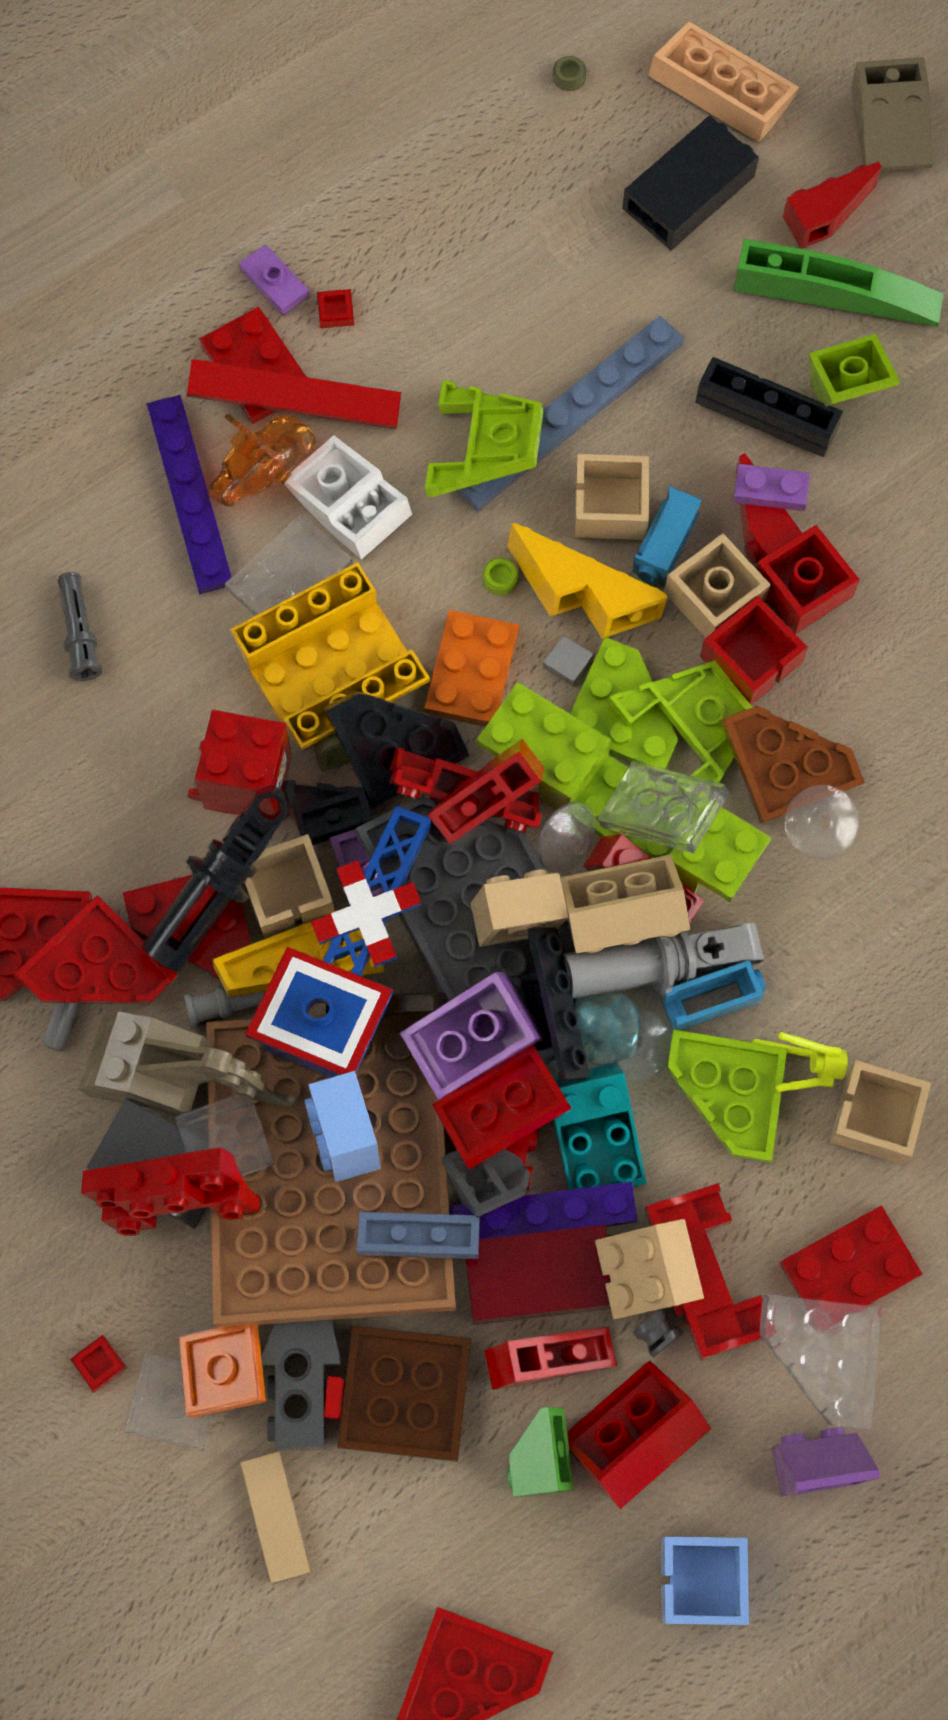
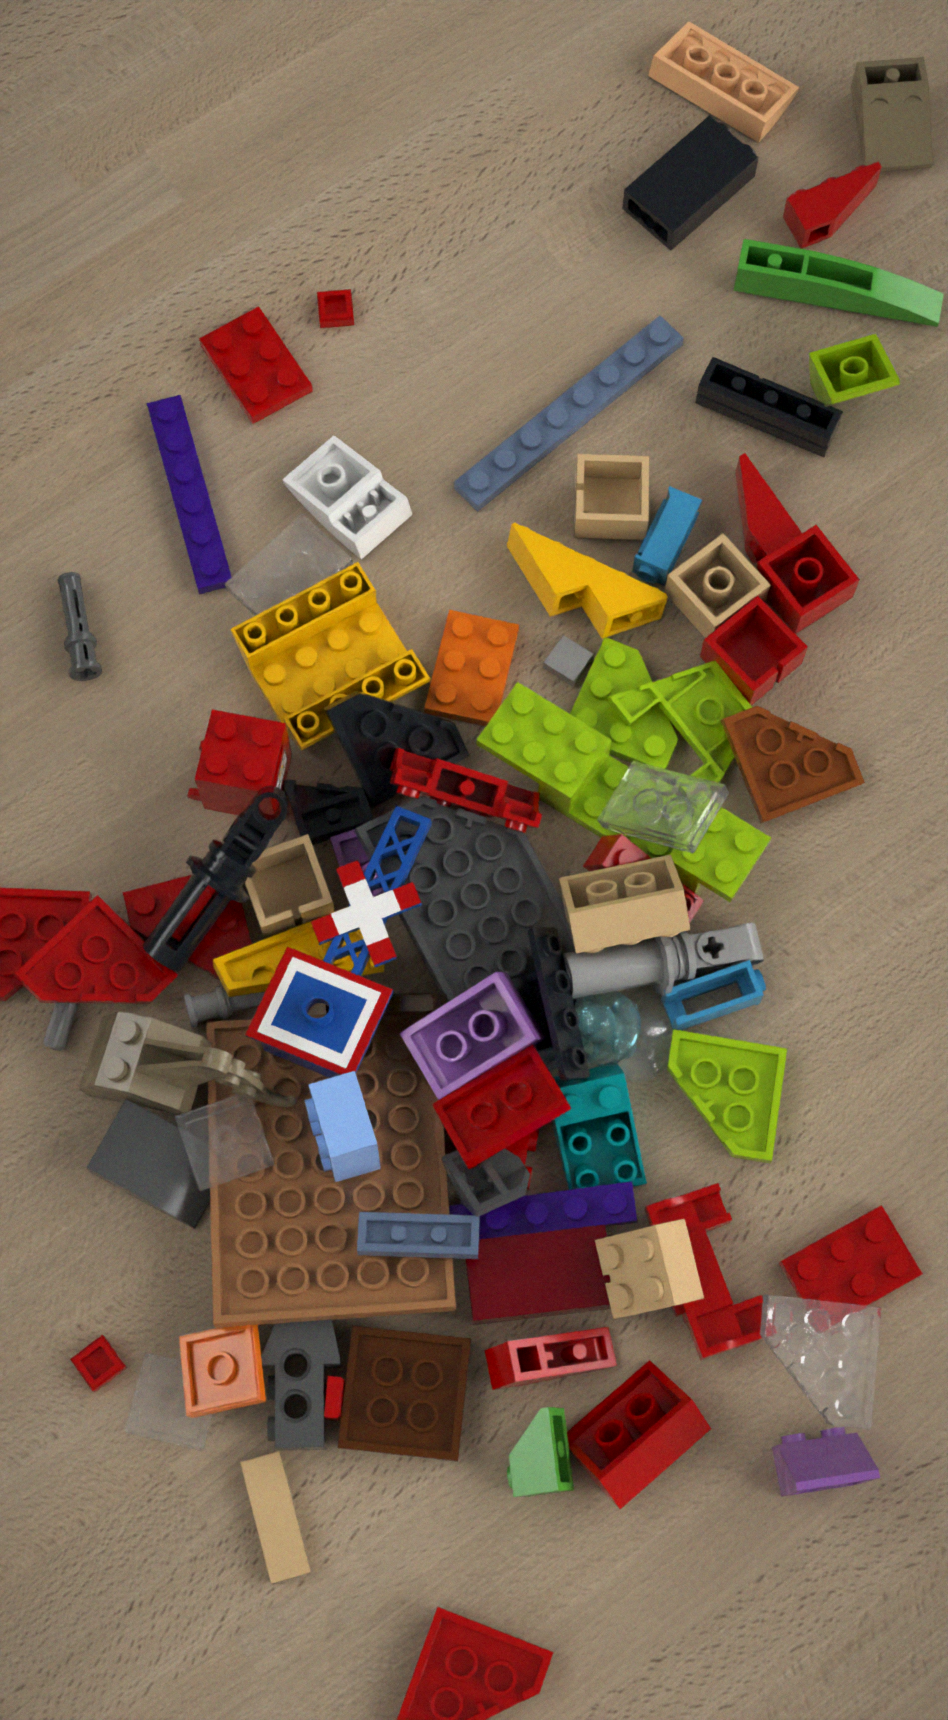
red bracket [81,1147,260,1236] -> none
red tile [187,359,402,429] -> none
clear orange piece [209,413,316,507] -> none
medium lavender plate [239,244,309,315] -> none
olive tile [315,734,350,771] -> none
lime wing [424,380,544,497] -> none
red slope [427,739,545,844] -> none
tan brick [470,869,569,947] -> none
lime tile [483,558,518,595] -> none
clear dish [538,802,596,874] -> none
olive tile [553,56,586,91] -> none
dark grey wheel [633,1308,683,1358] -> none
light blue piece [661,1537,749,1625] -> none
medium lavender plate [733,464,810,511] -> none
neon yellow plant [752,1032,848,1092] -> none
clear dish [785,785,858,859] -> none
tan piece [829,1060,931,1165] -> none

